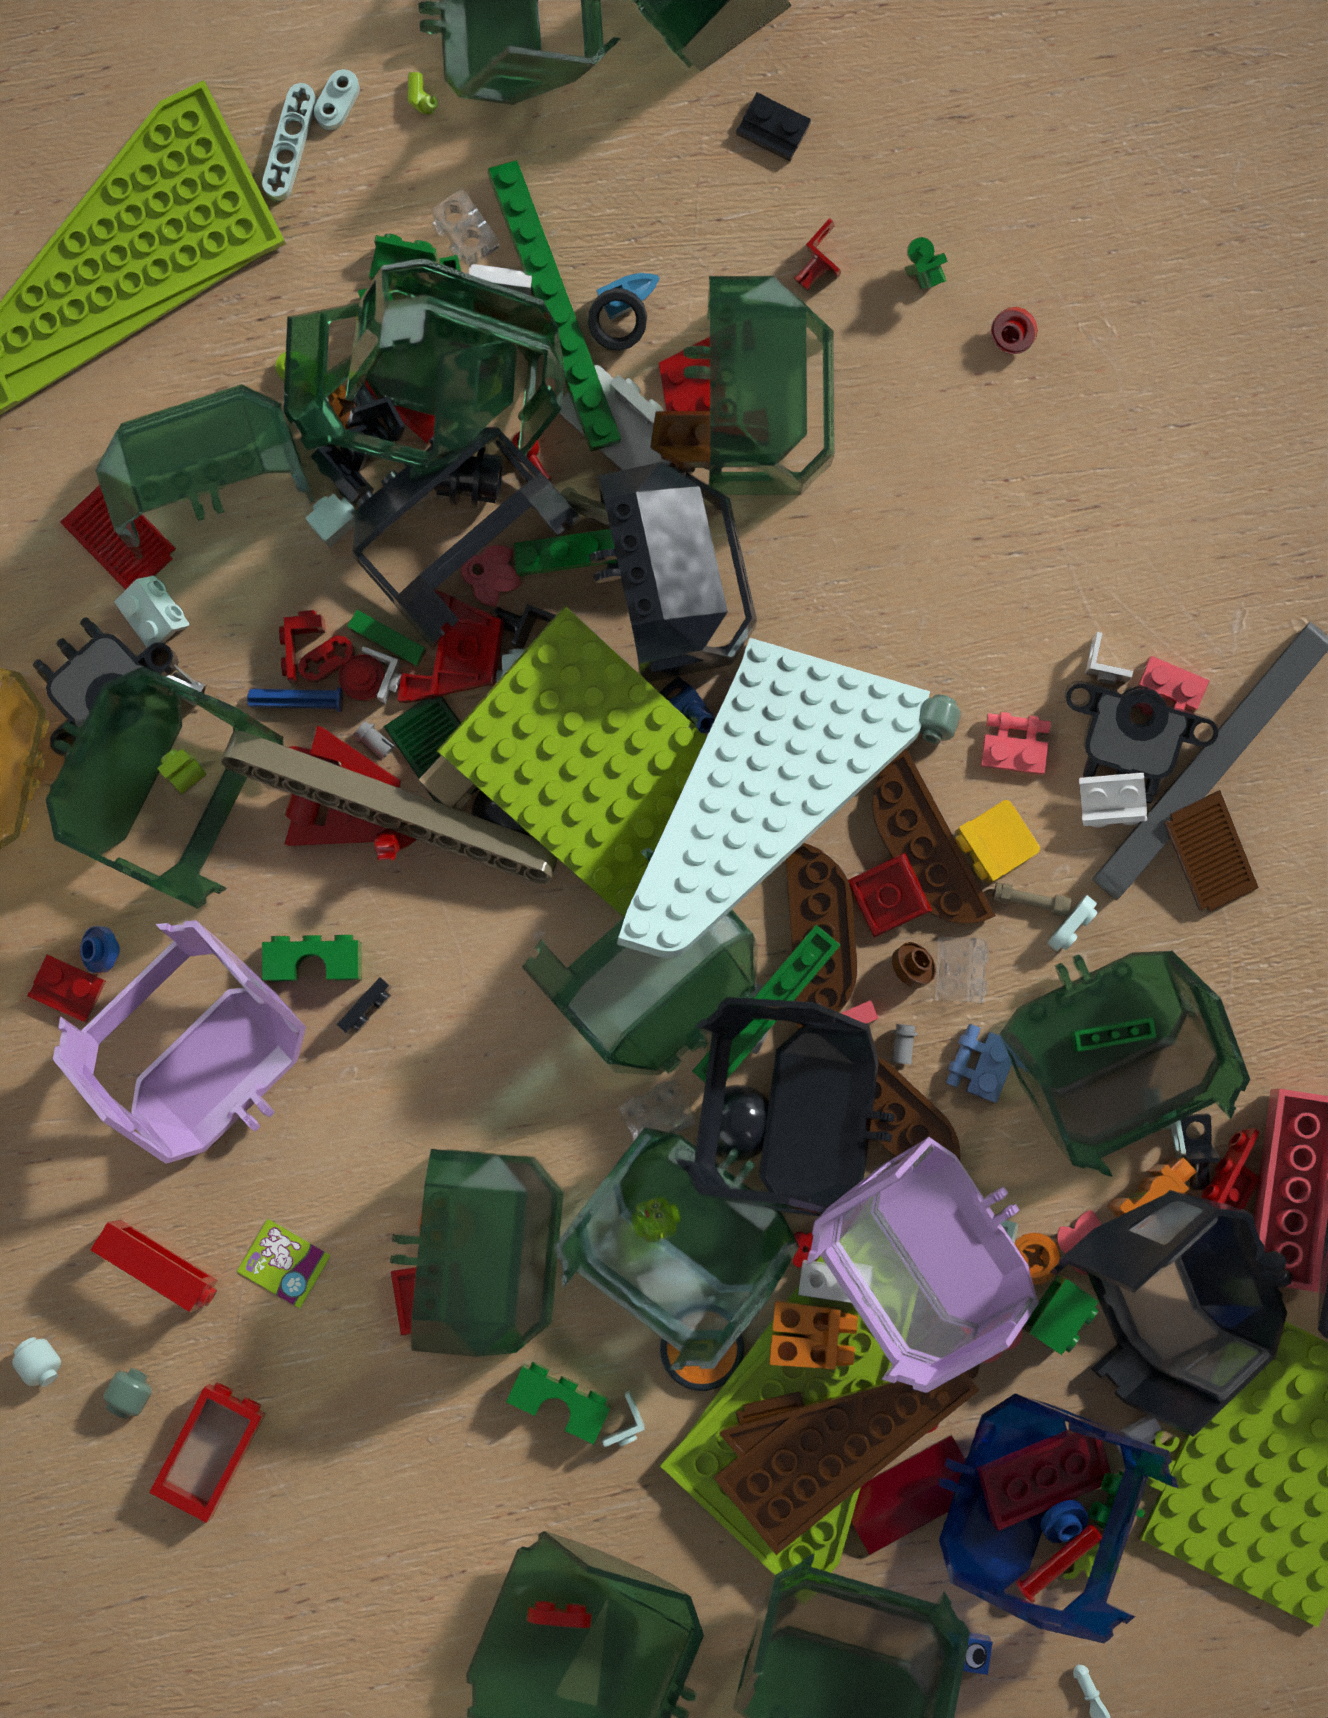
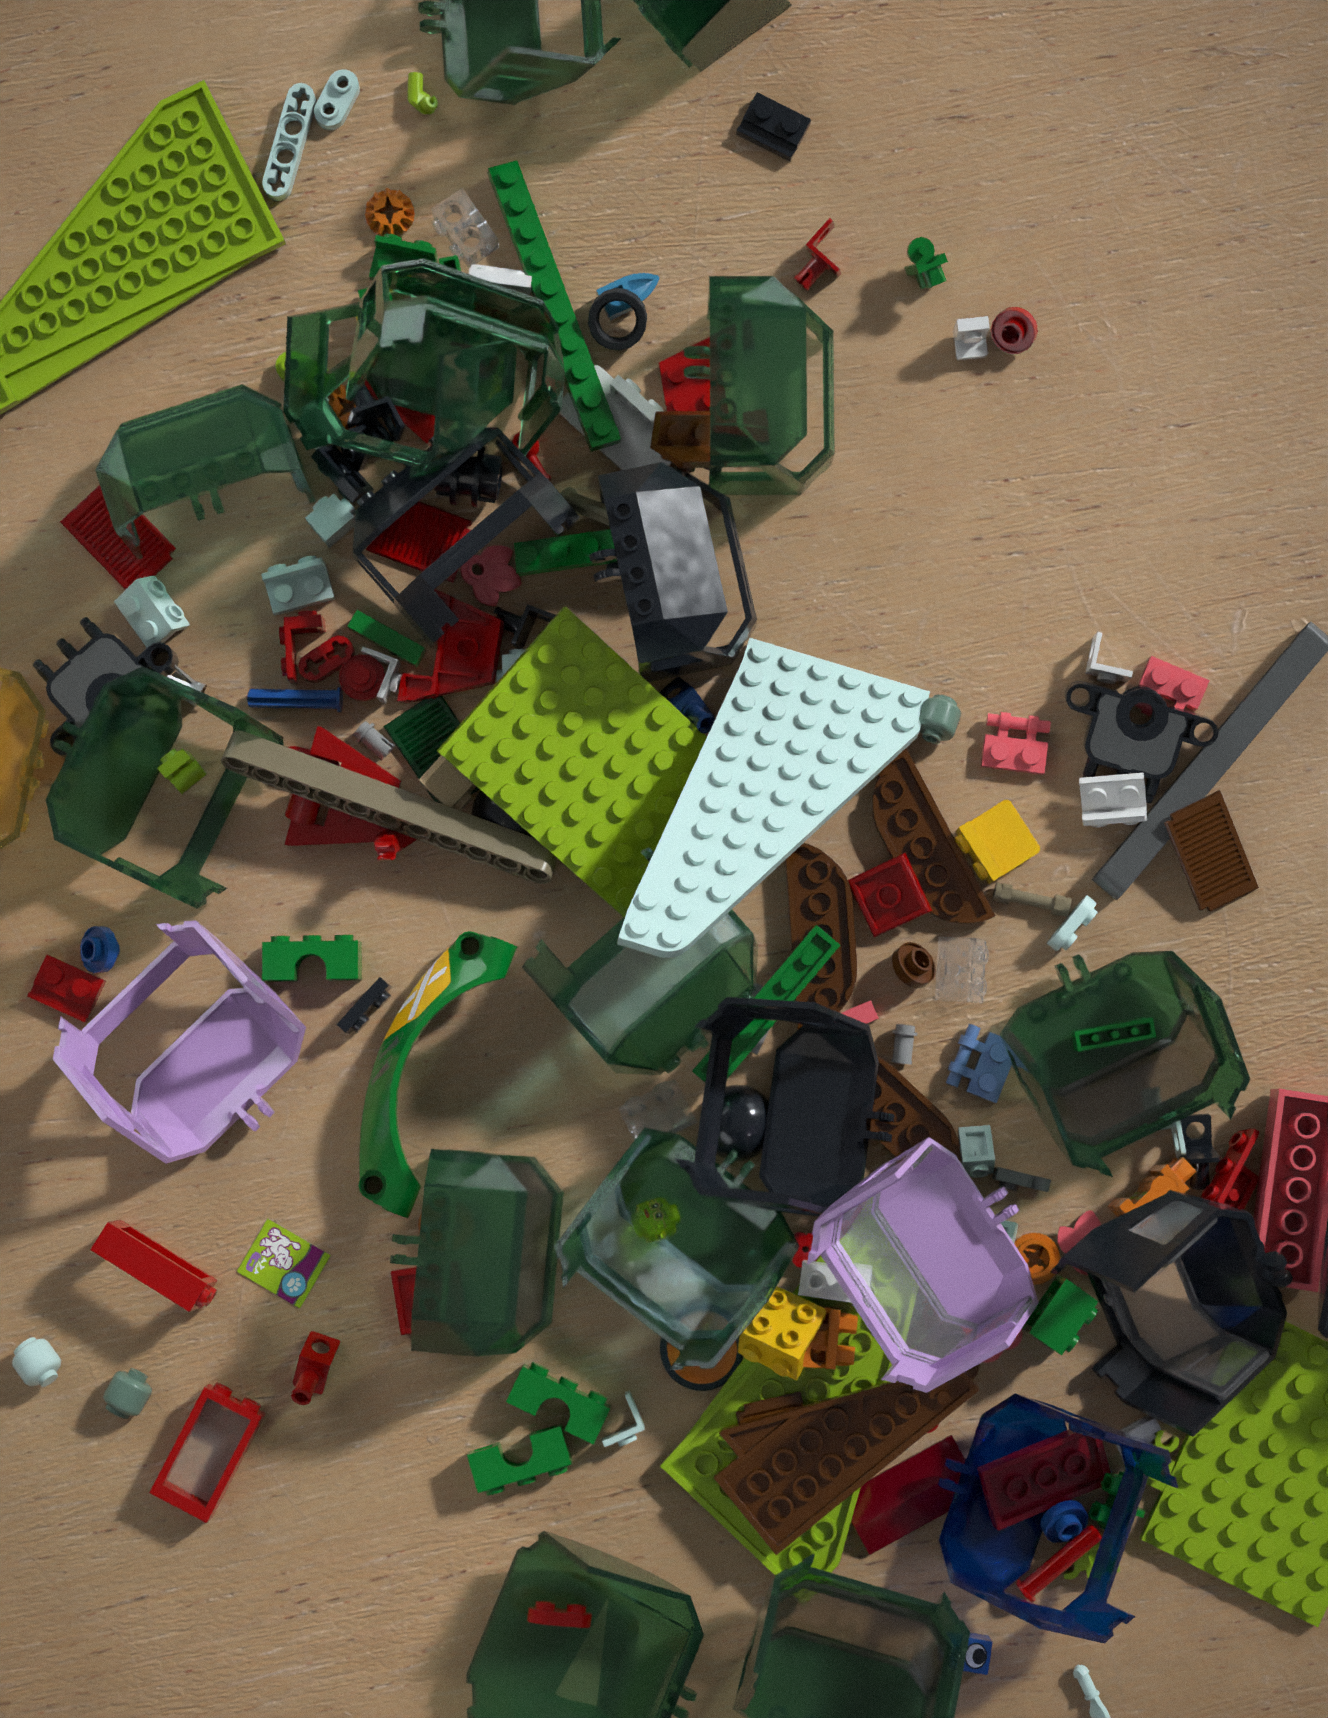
none -> light aqua bracket [261,556,335,616]
none -> red bracket [291,1331,340,1405]
none -> green panel [359,931,517,1218]
none -> orange gear [365,188,415,236]
none -> red window [365,501,472,583]
none -> green arch [467,1423,573,1496]
none -> yellow bracket [738,1284,826,1381]
none -> white bracket [953,316,990,360]
none -> light aqua bracket [958,1125,995,1178]
none -> dark grey plate [992,1167,1051,1192]

